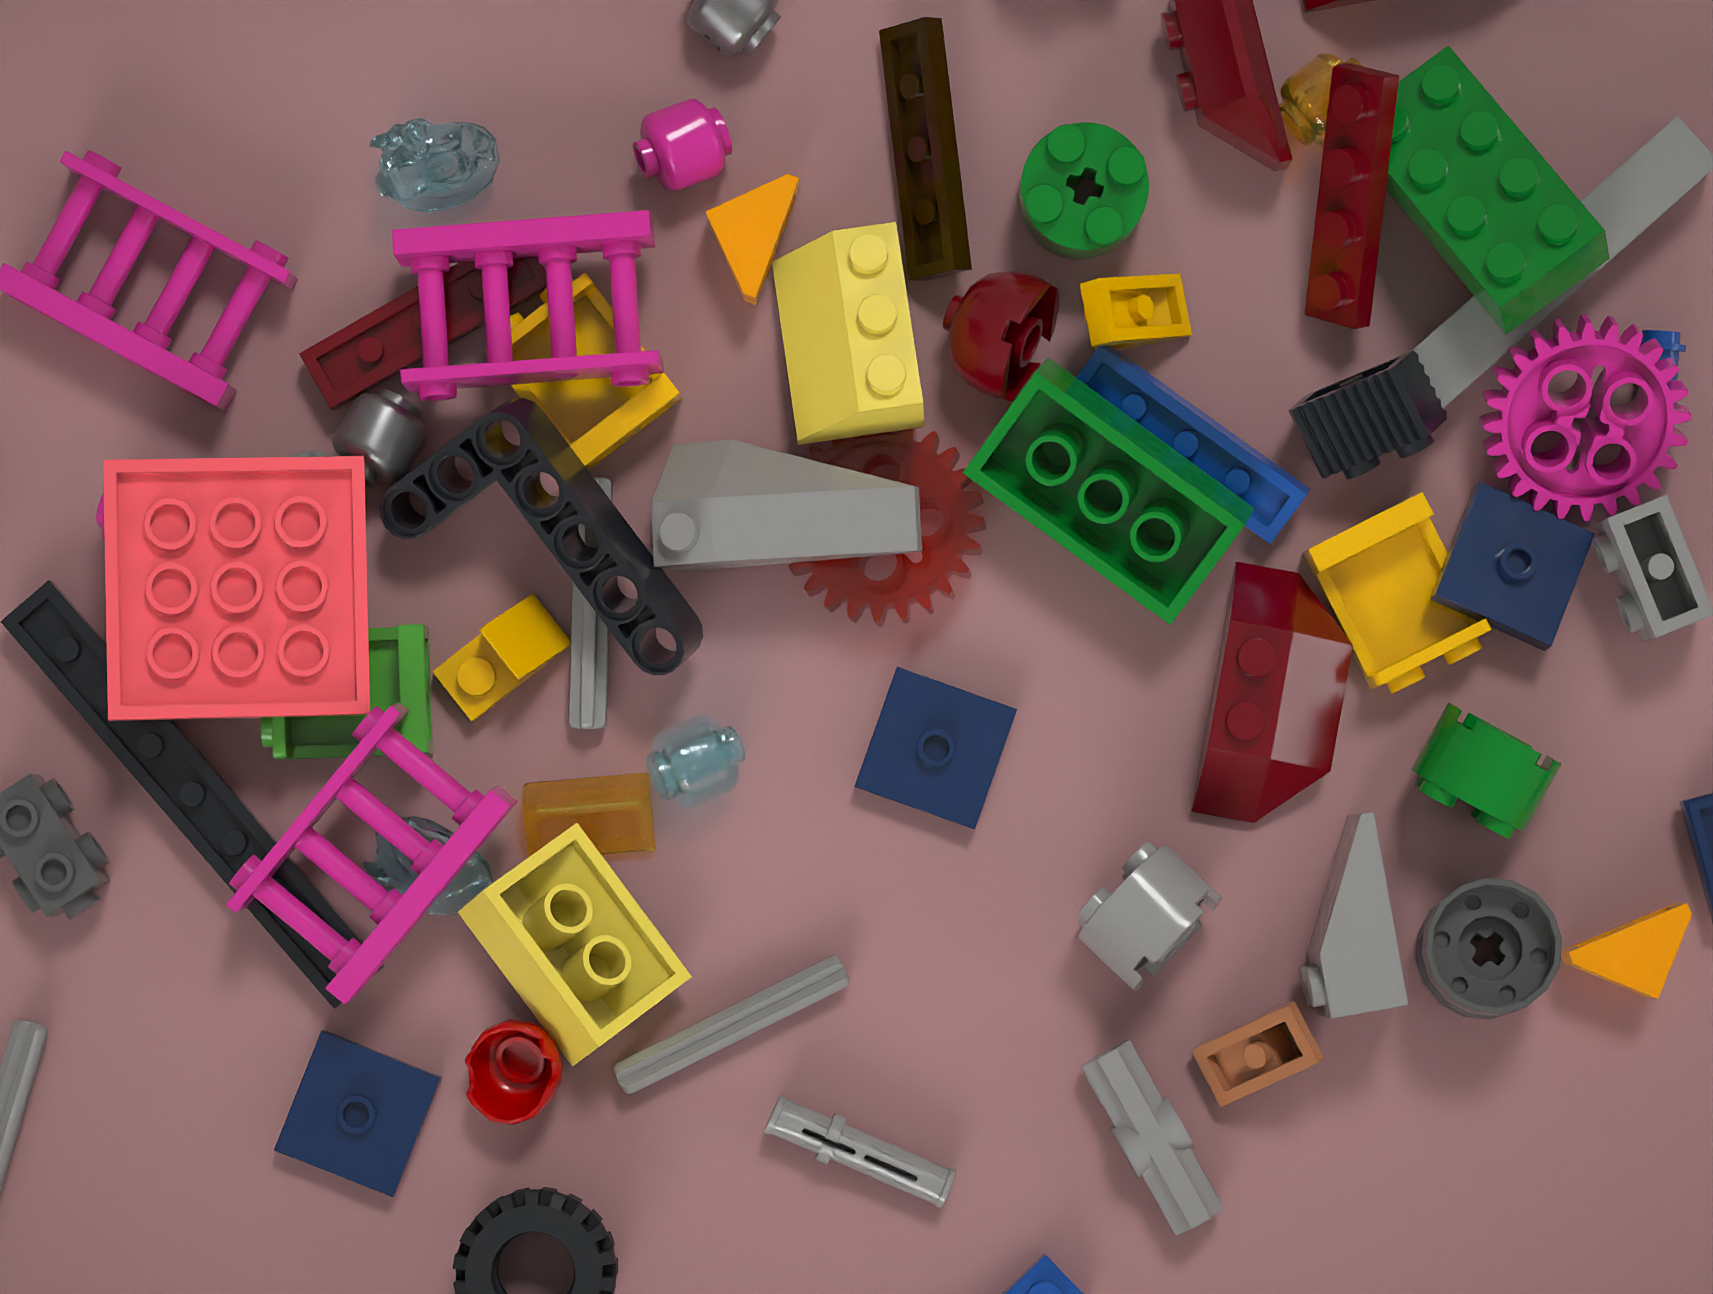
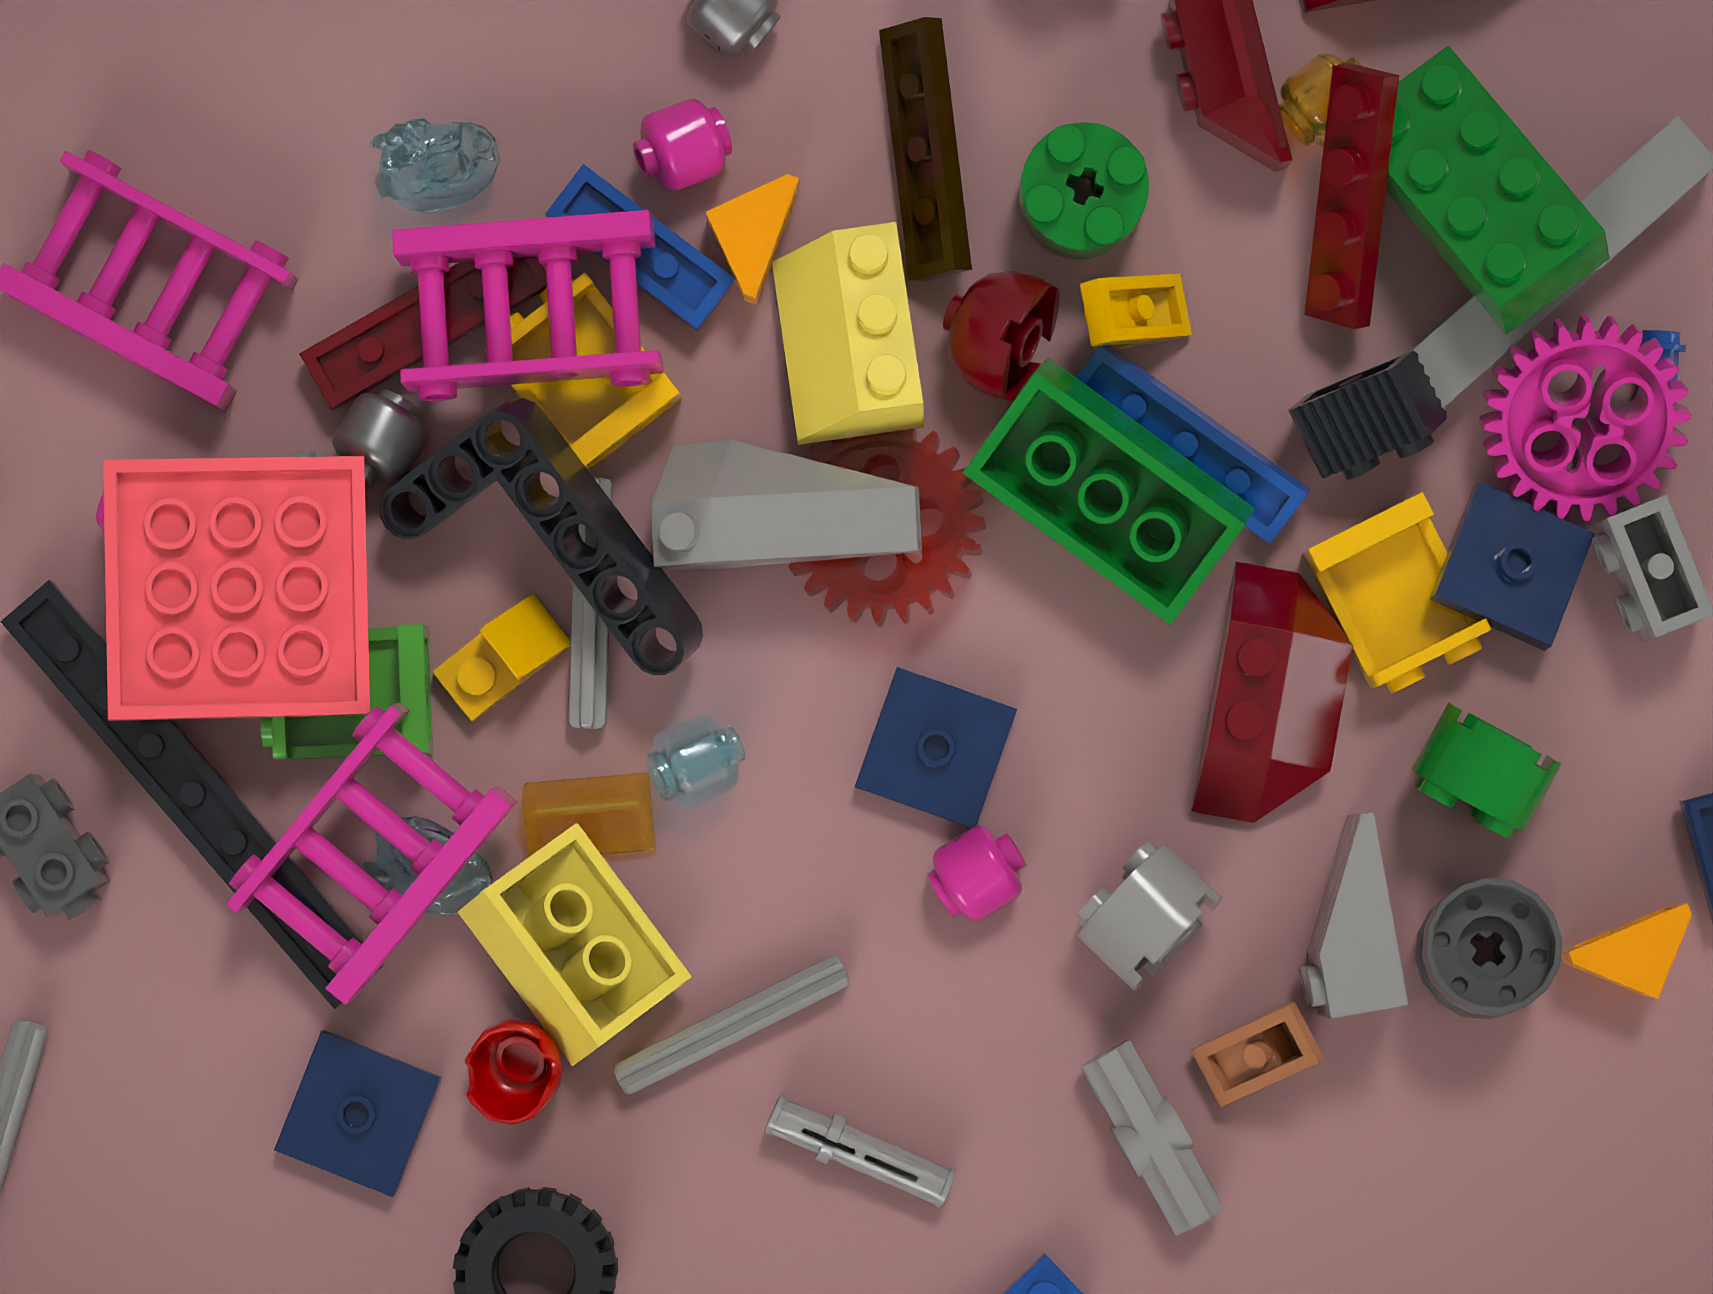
none -> blue plate [545,164,736,332]
none -> dark pink head [927,825,1027,921]

